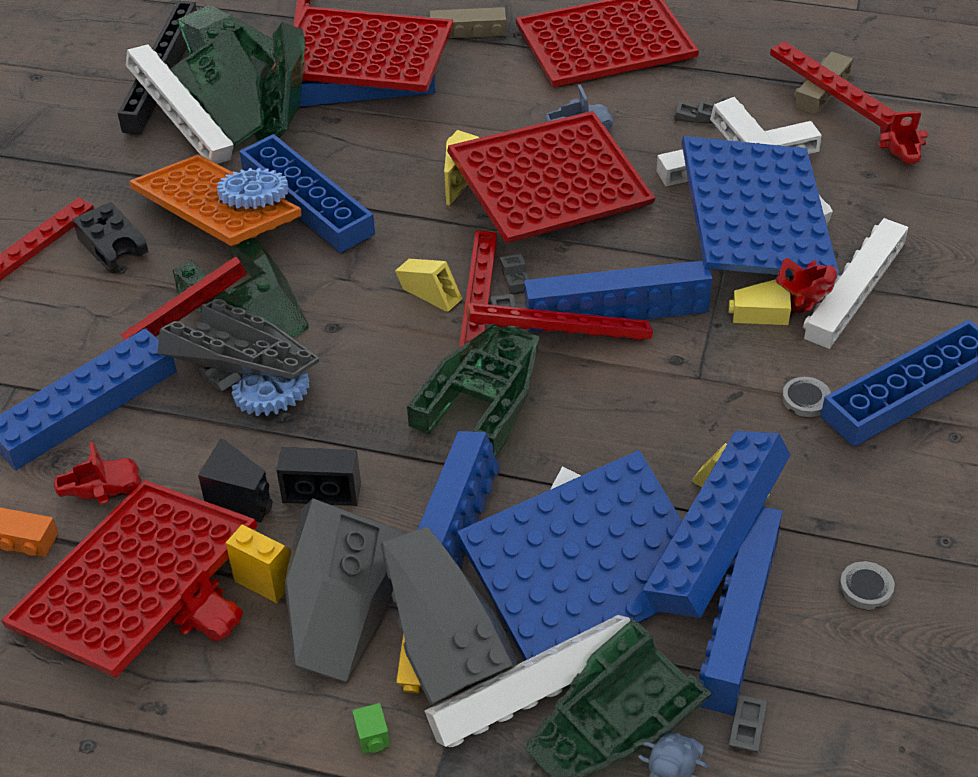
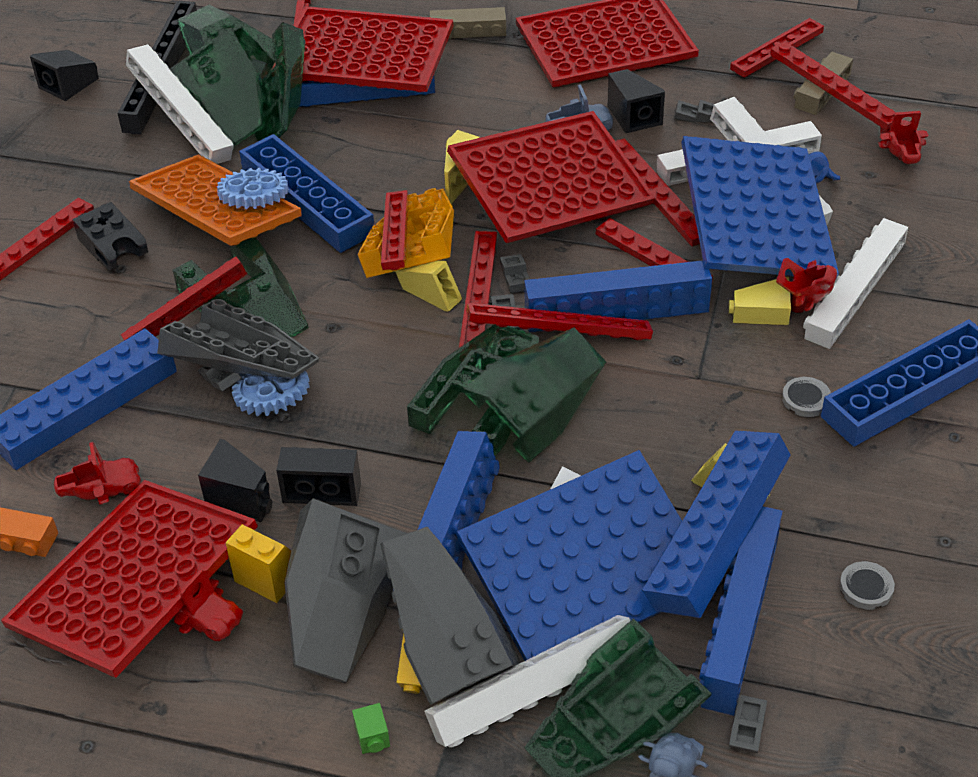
none -> black slope [30,50,99,101]
none -> light orange wedge [357,188,454,278]
none -> red plate [381,190,409,271]
none -> clear green wedge [462,327,606,463]
none -> red plate [596,218,713,282]
none -> black slope [607,69,665,133]
none -> red plate [615,138,700,247]
none -> red plate [730,18,824,78]
none -> blue piece [809,151,841,184]

